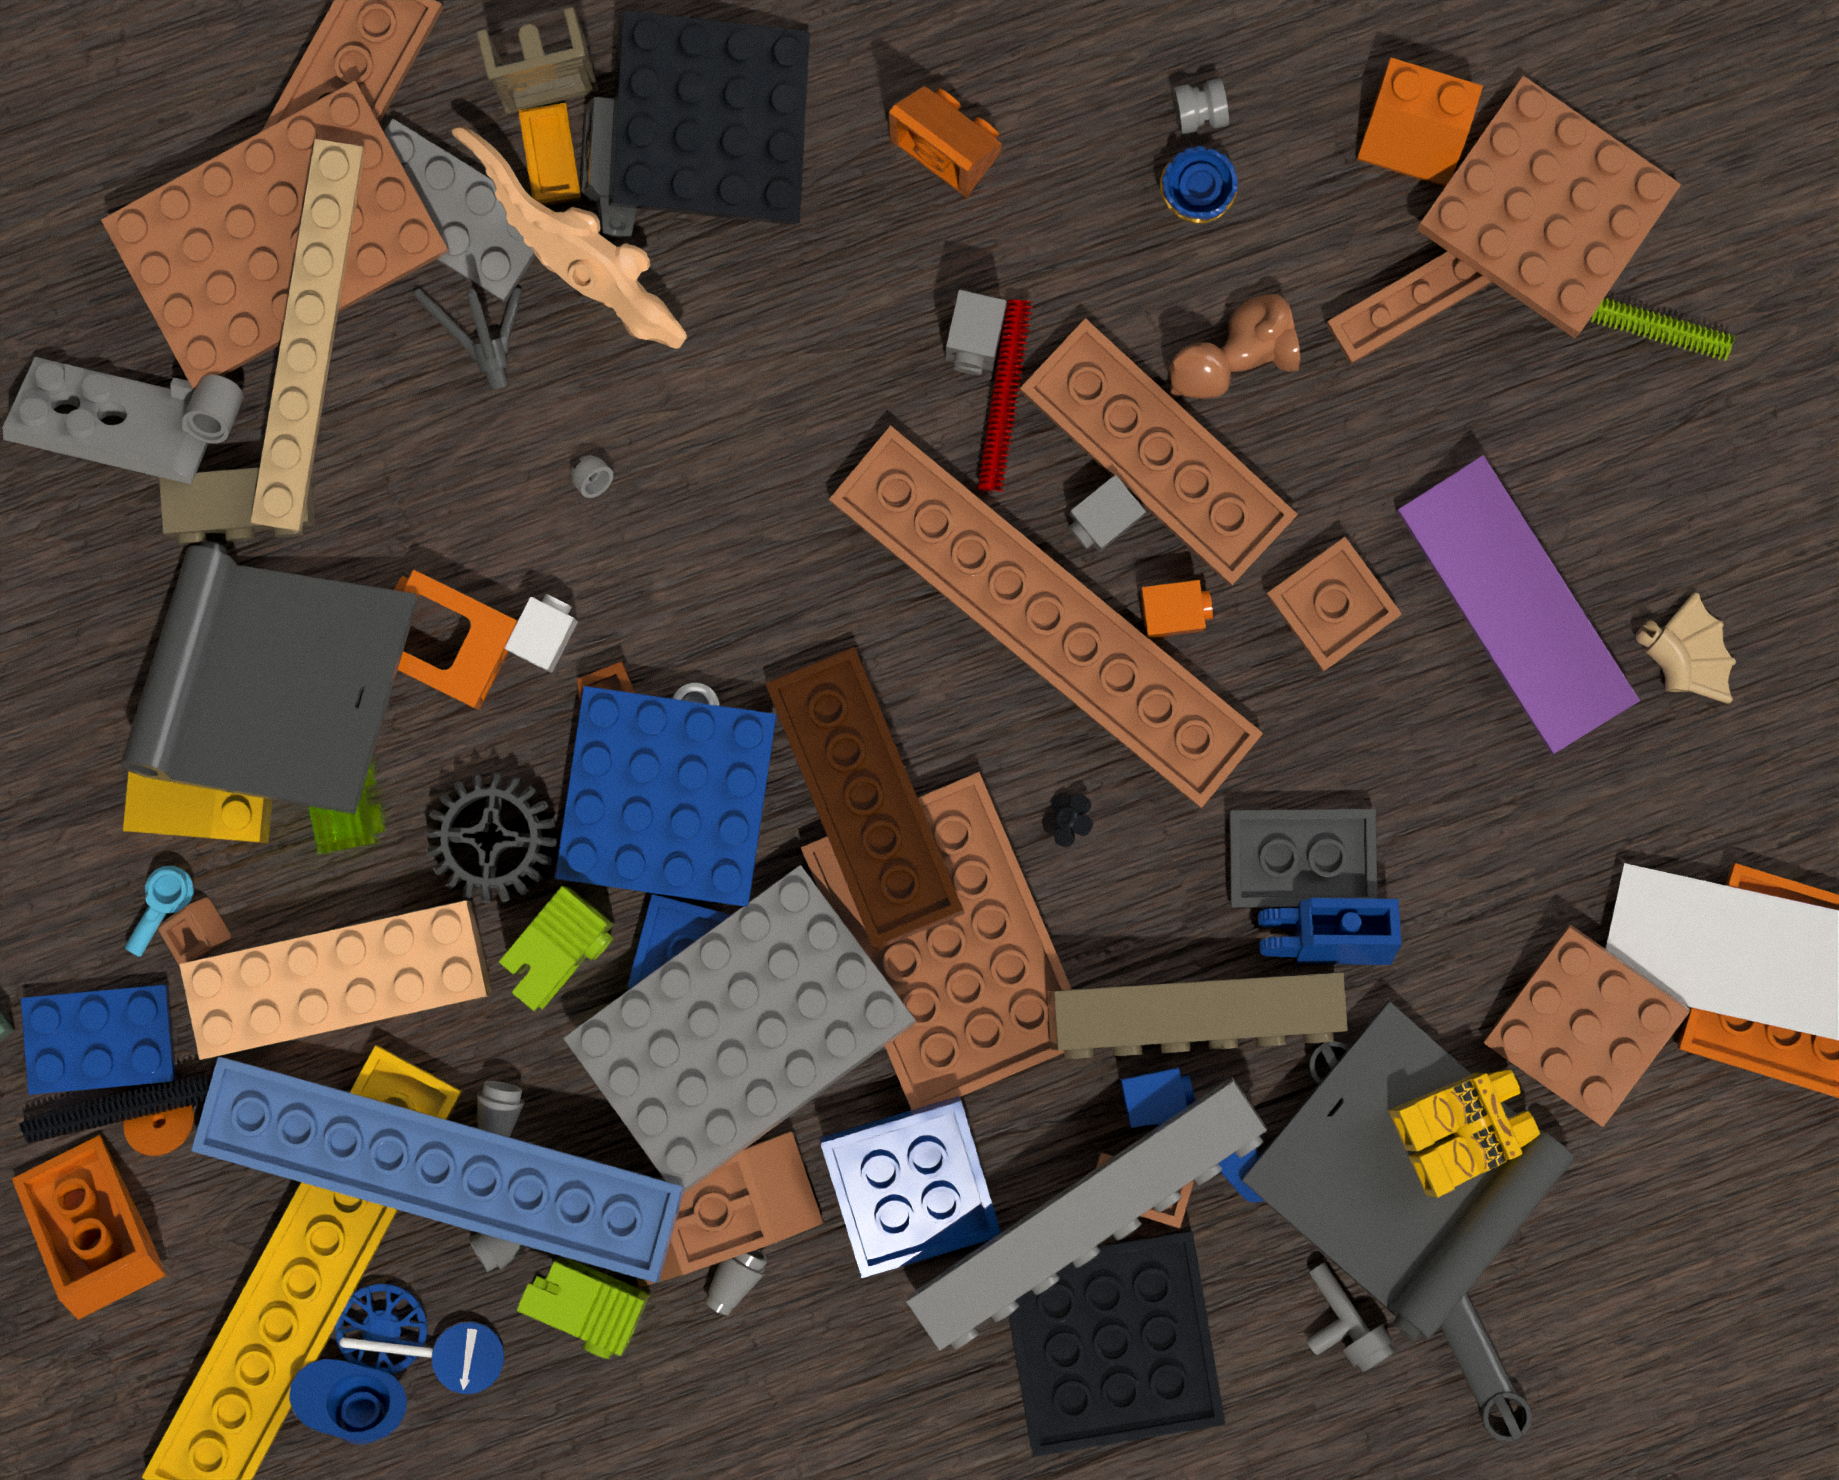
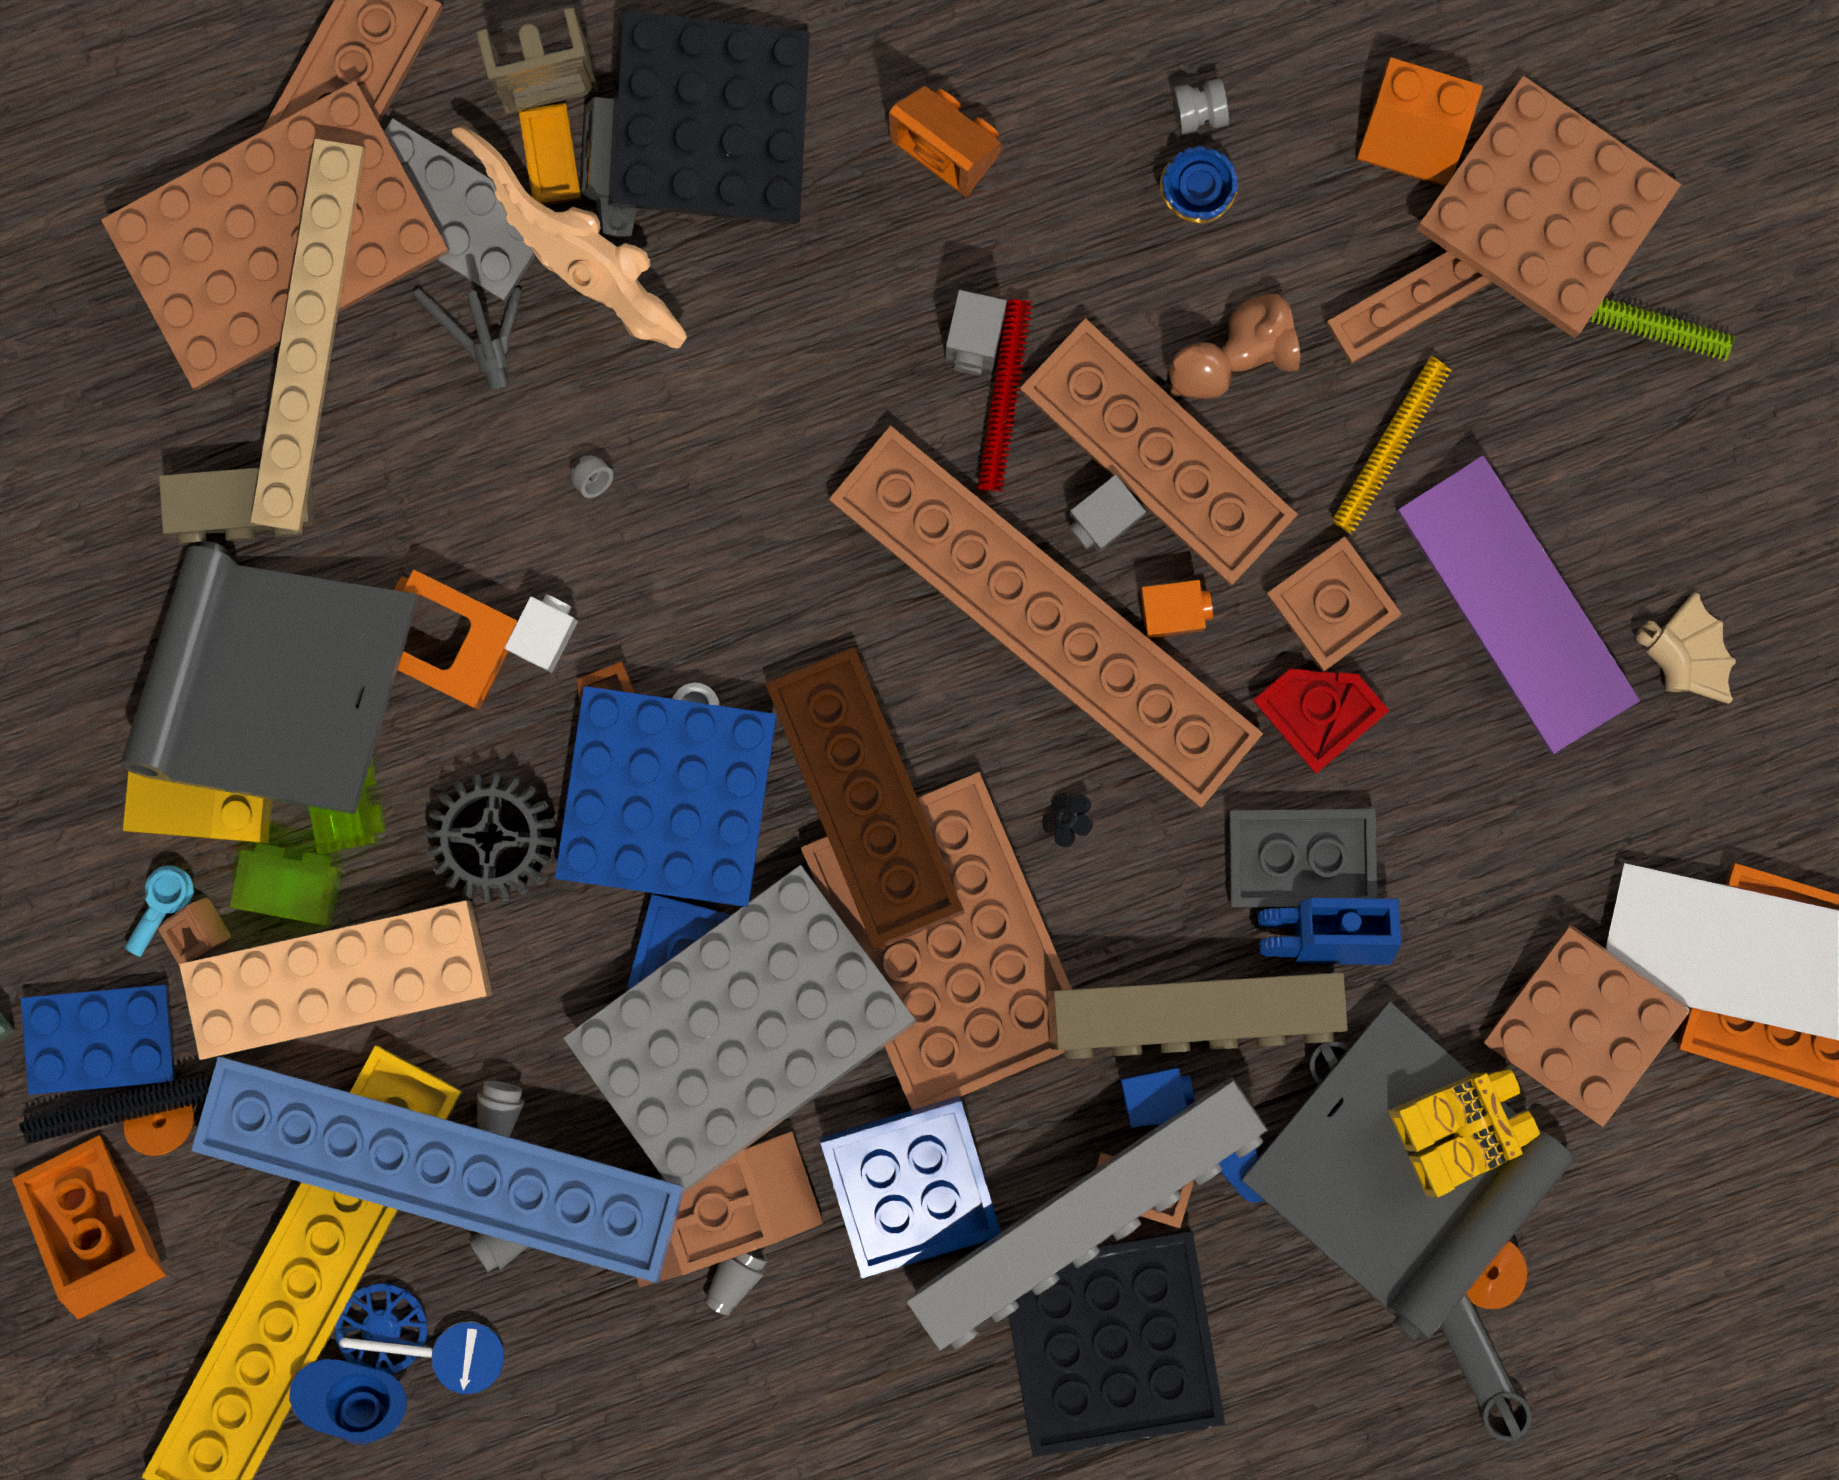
light grey hinge [2,357,244,484] -> none
lime piece [499,886,615,1011] -> none
lime piece [516,1256,651,1359] -> none
light grey piece [1307,1262,1395,1373] -> none
none -> clear neon green brick [230,843,343,926]
none -> red plate [1252,669,1390,774]
none -> yellow axle [1332,356,1452,535]
none -> orange piece [1467,1241,1527,1309]

